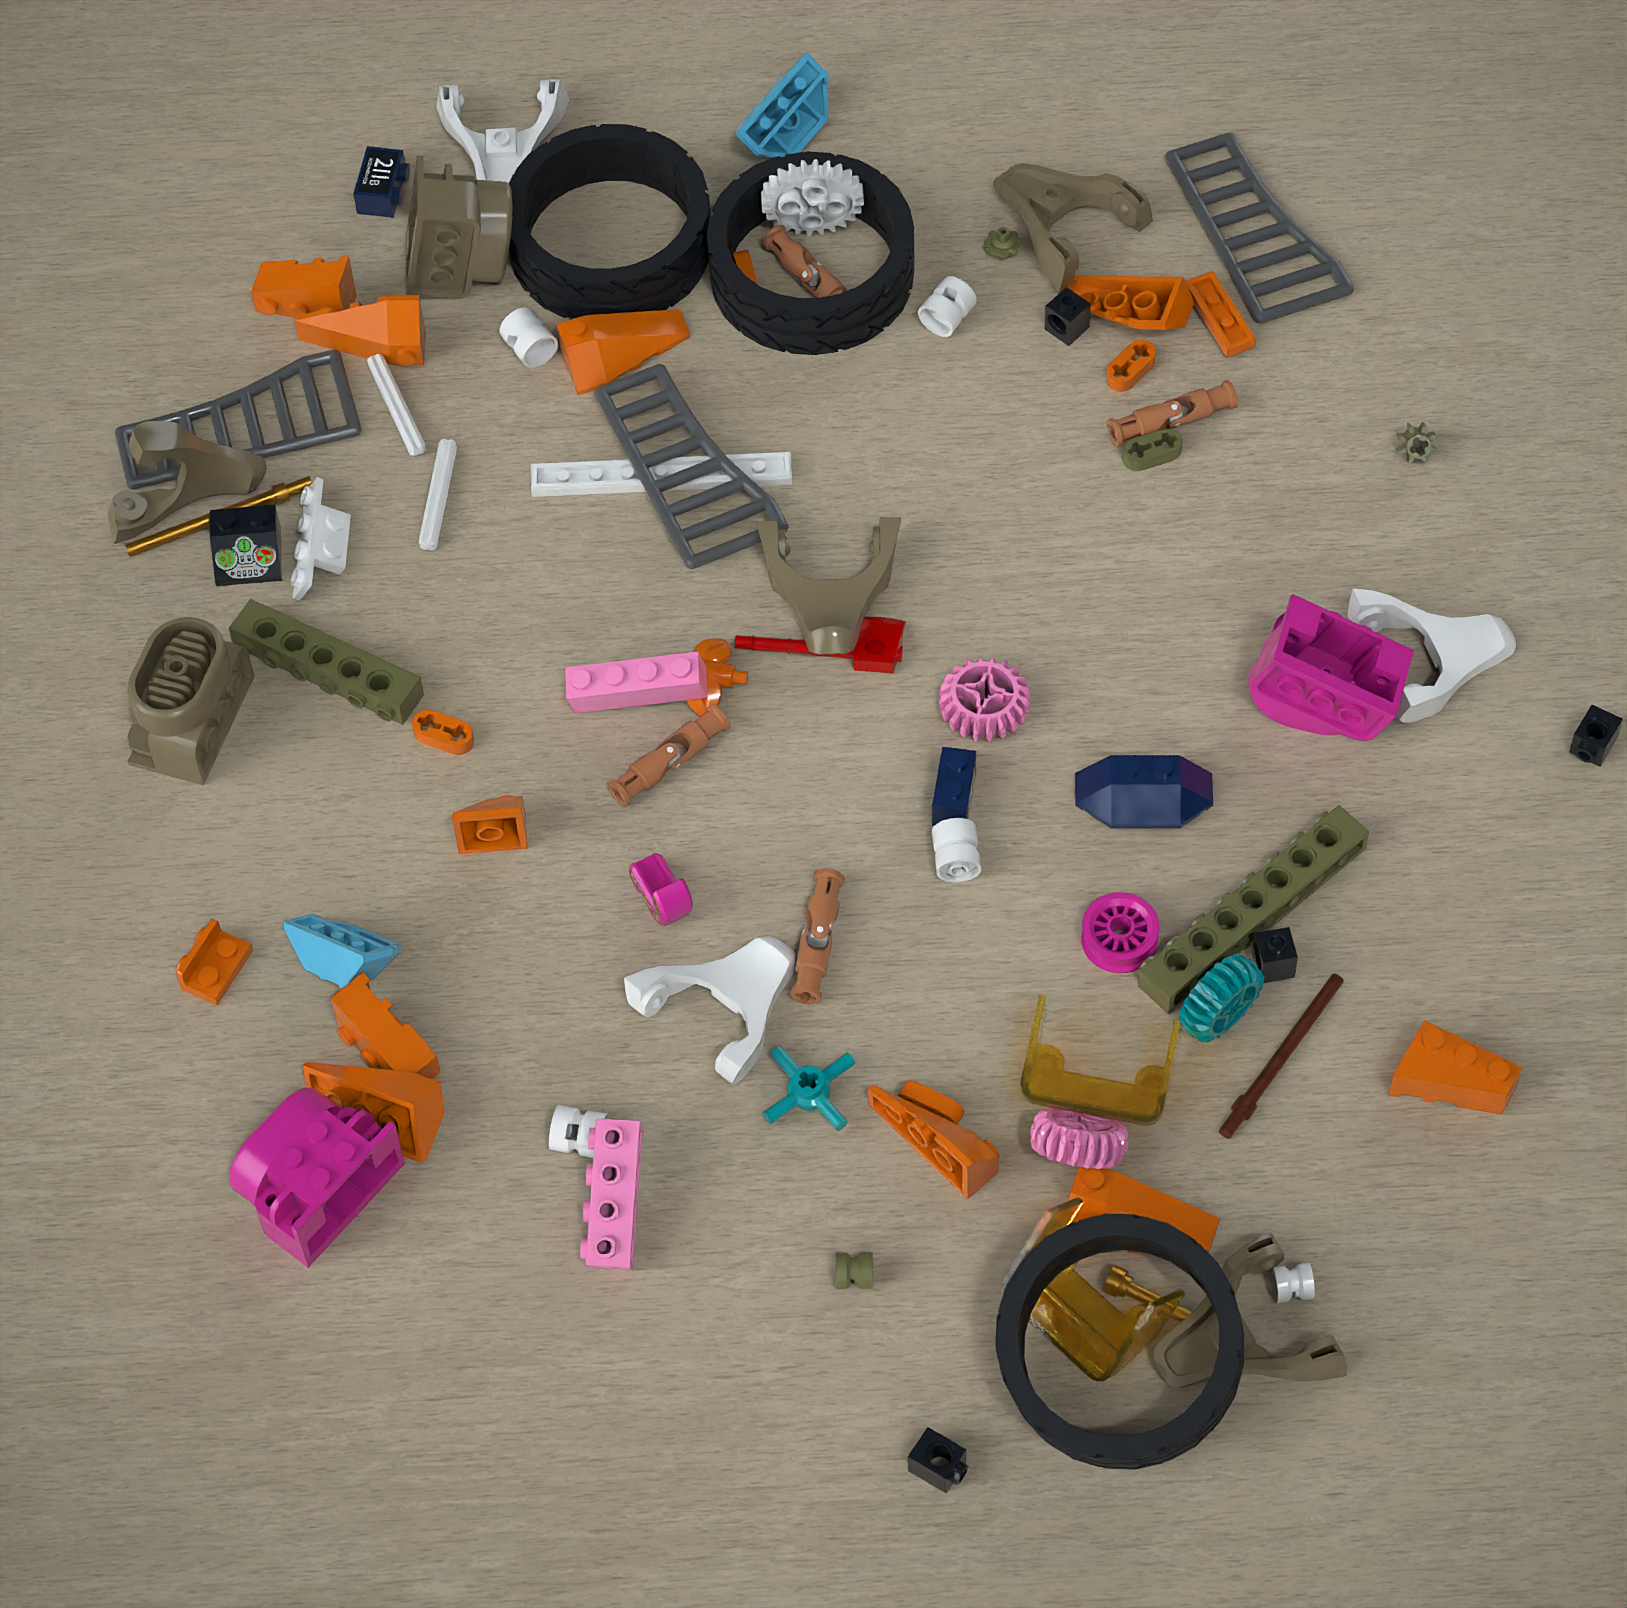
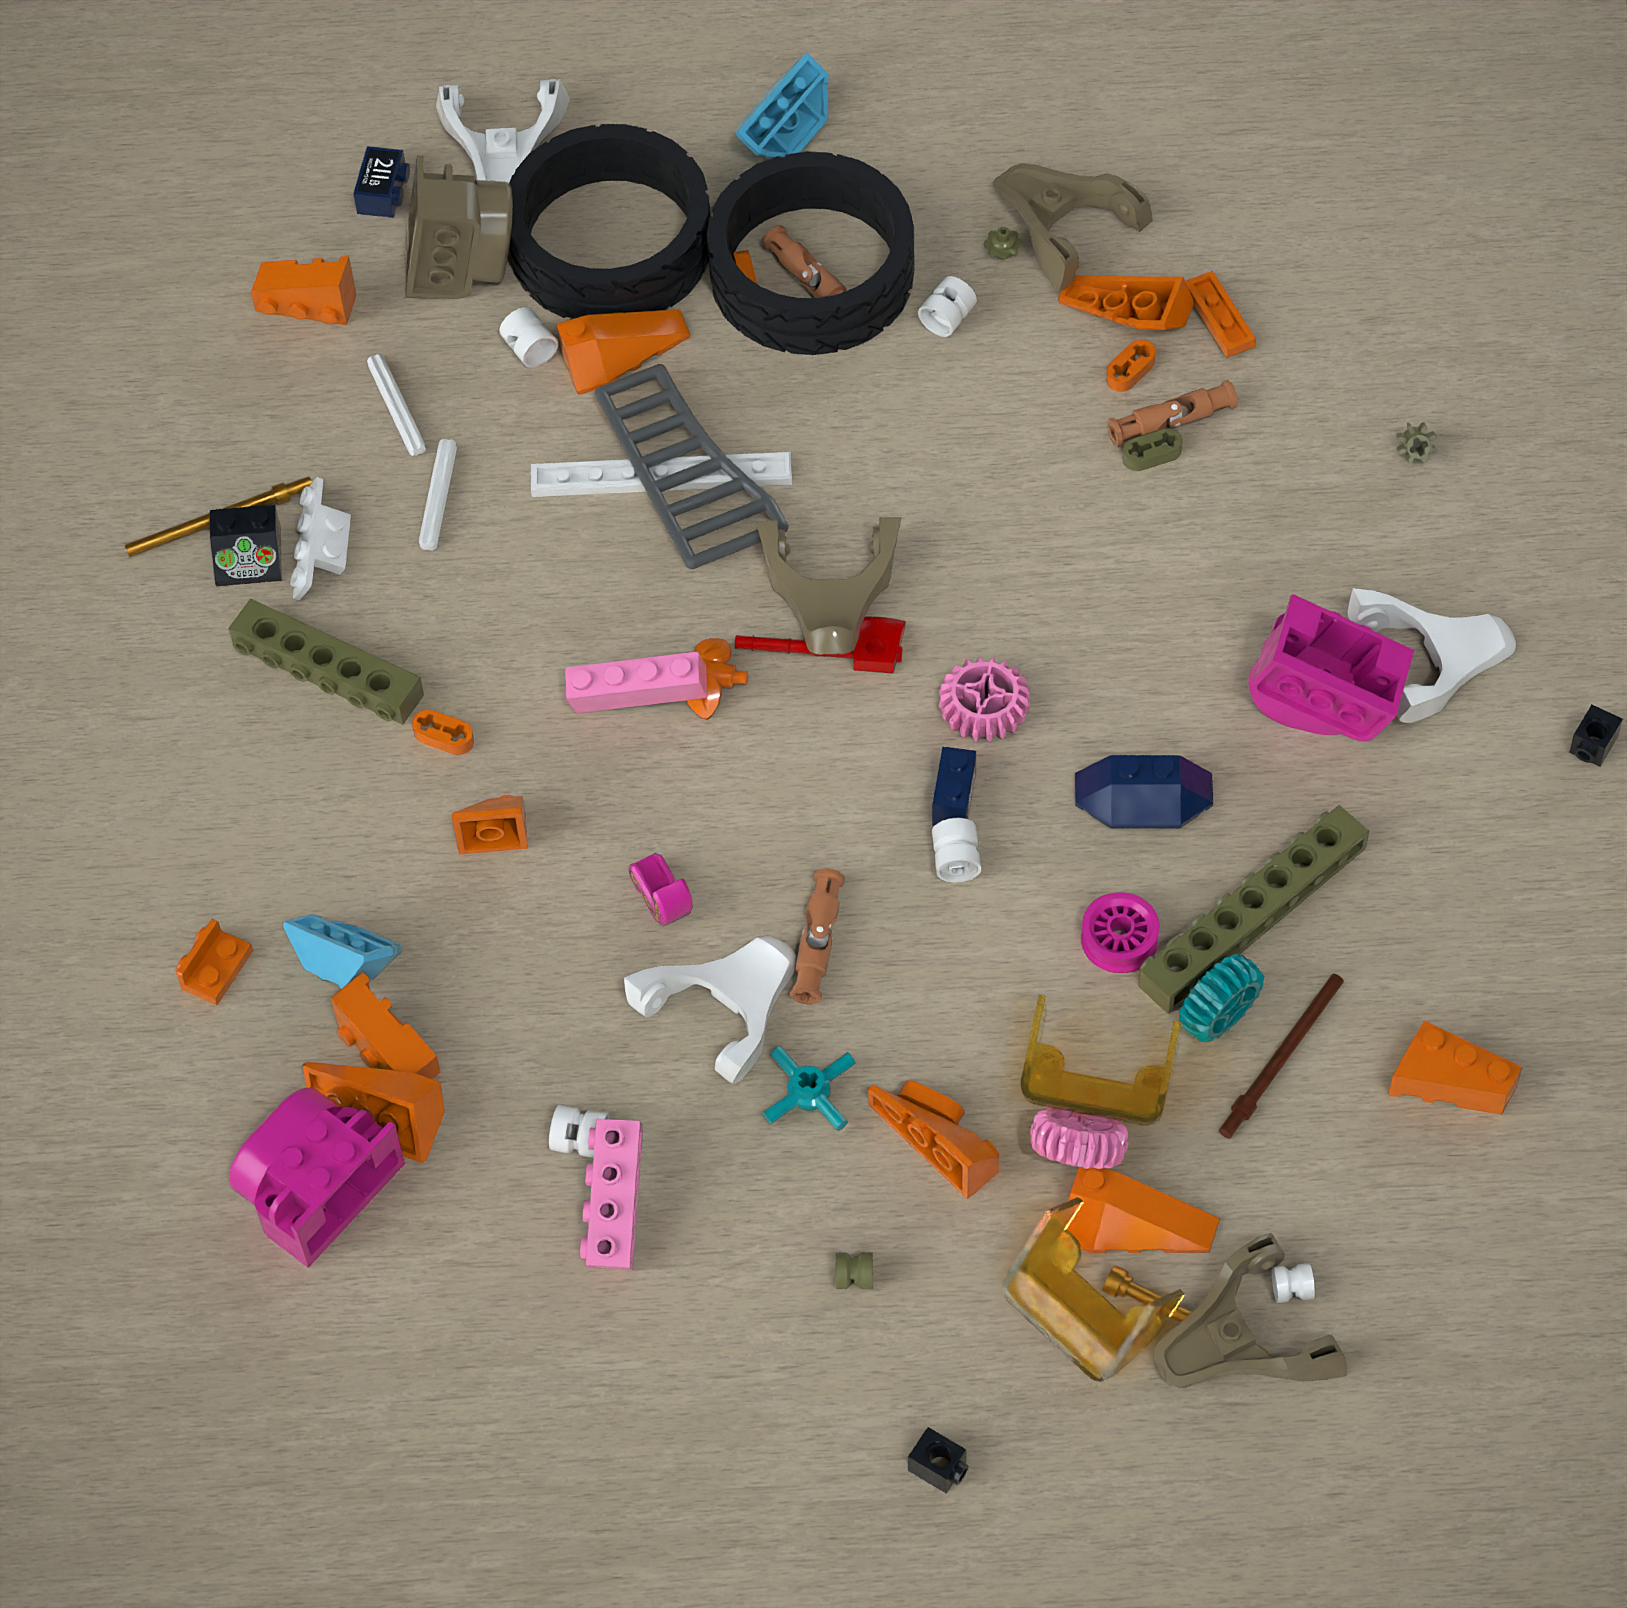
dark tan animal [108,421,267,544] -> none
dark grey bar [115,349,362,489] -> none
dark tan brick [127,617,255,785] -> none
orange wedge [295,295,426,366] -> none
nougat piece [607,704,730,807] -> none
white gear [761,159,864,236] -> none
black tyre [995,1214,1244,1470] -> none
black brick [1045,287,1091,346] -> none
dark grey bar [1166,132,1354,323] -> none
black brick [1252,927,1298,983] -> none

